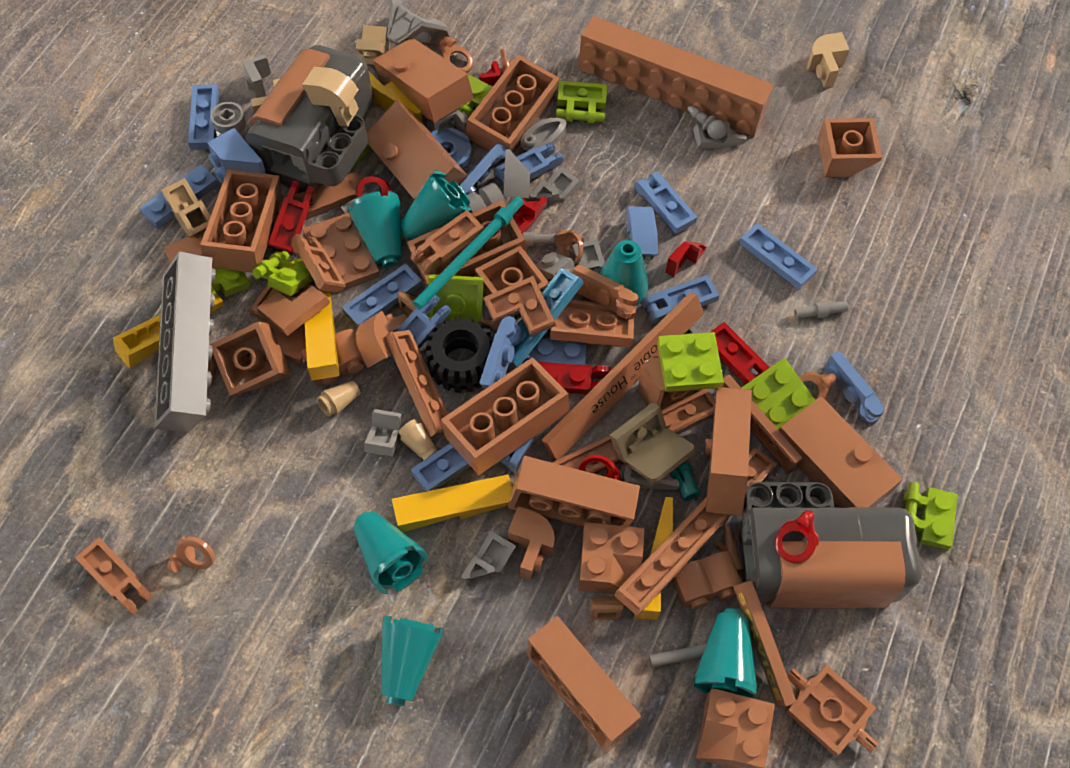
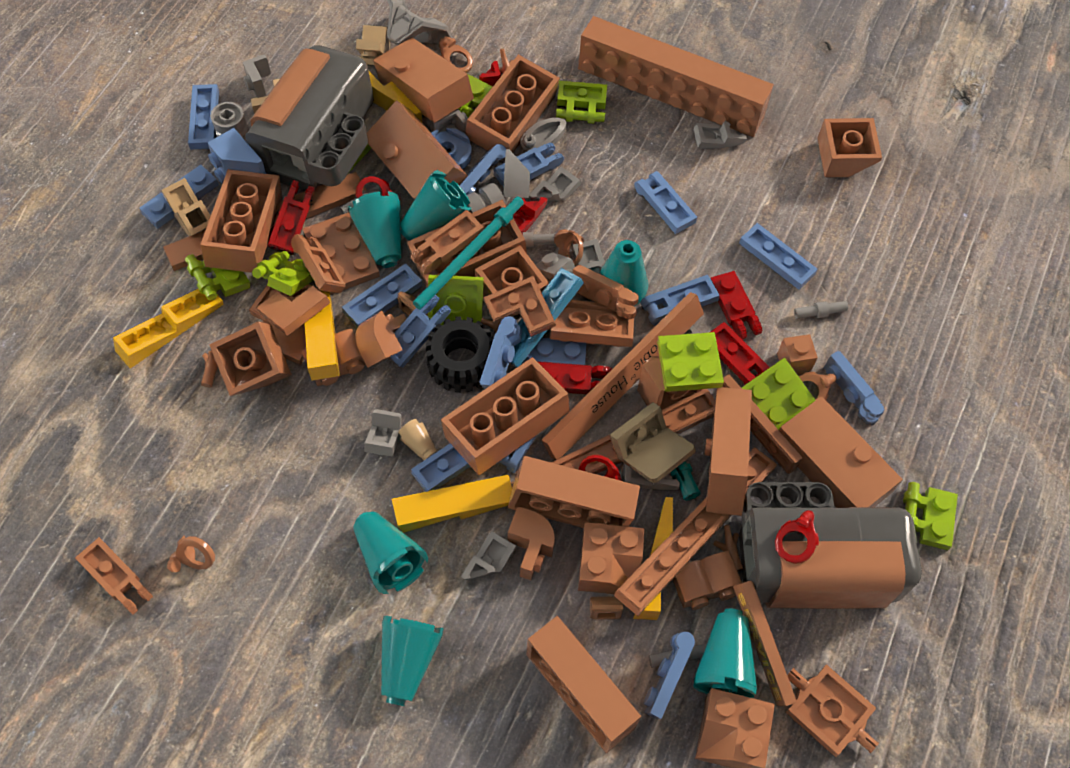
brick [154,251,216,433] -> none
tan brick [302,67,359,127] -> none
tan cone [317,381,361,417] -> none
nougat tile [385,330,448,437] -> none
medium blue slope [627,206,658,257] -> none
red slope [665,241,707,277] -> none
light grey bar [687,106,727,140] -> none
tan brick [807,32,850,88] -> none
none -> medium blue plate [644,632,695,719]
none -> red hinge [710,271,763,339]
none -> nougat brick [777,334,818,375]

